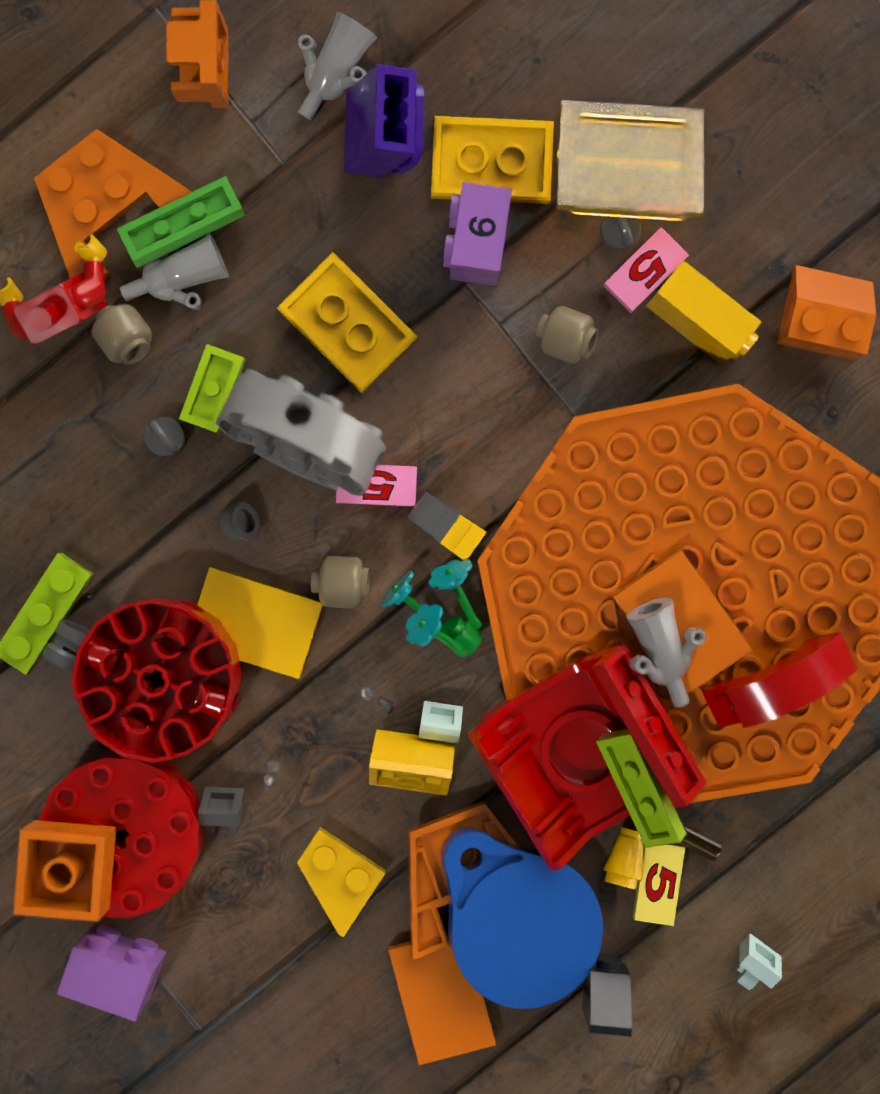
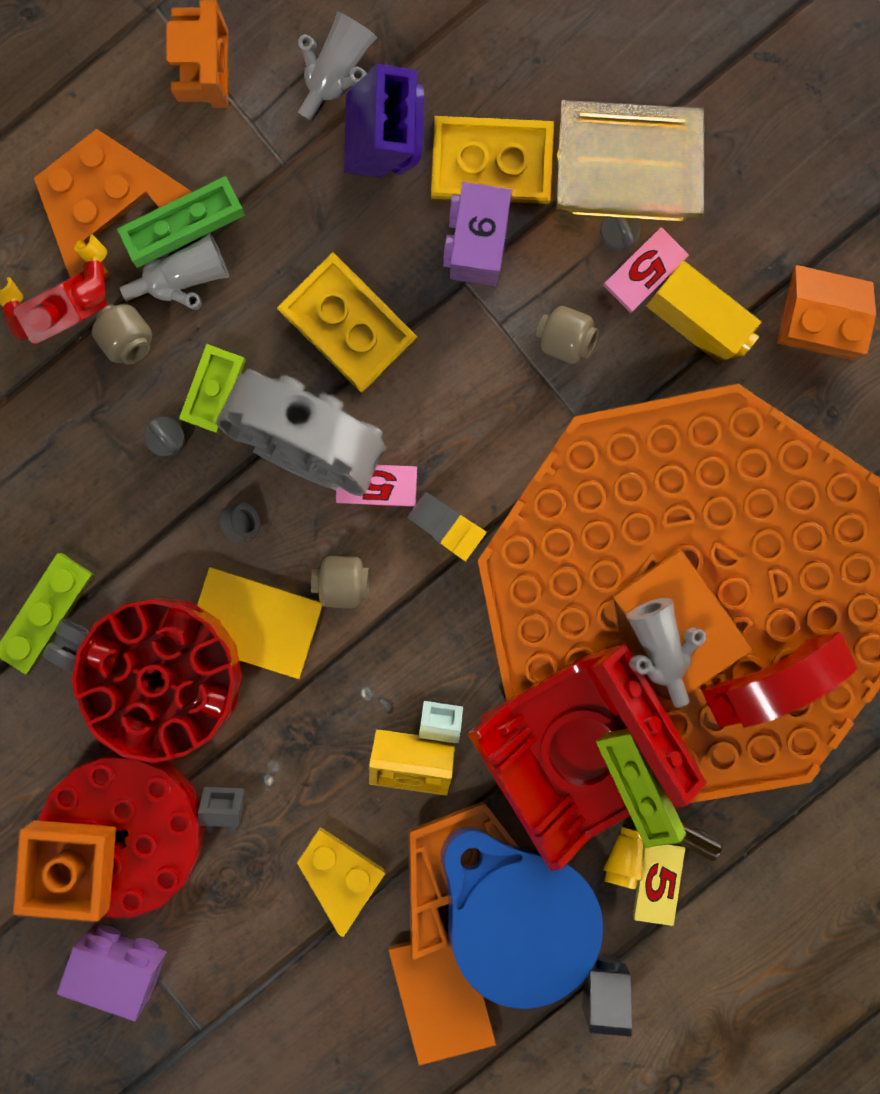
plant [381,559,483,657] -> none
light aqua tile [736,933,782,990] -> none

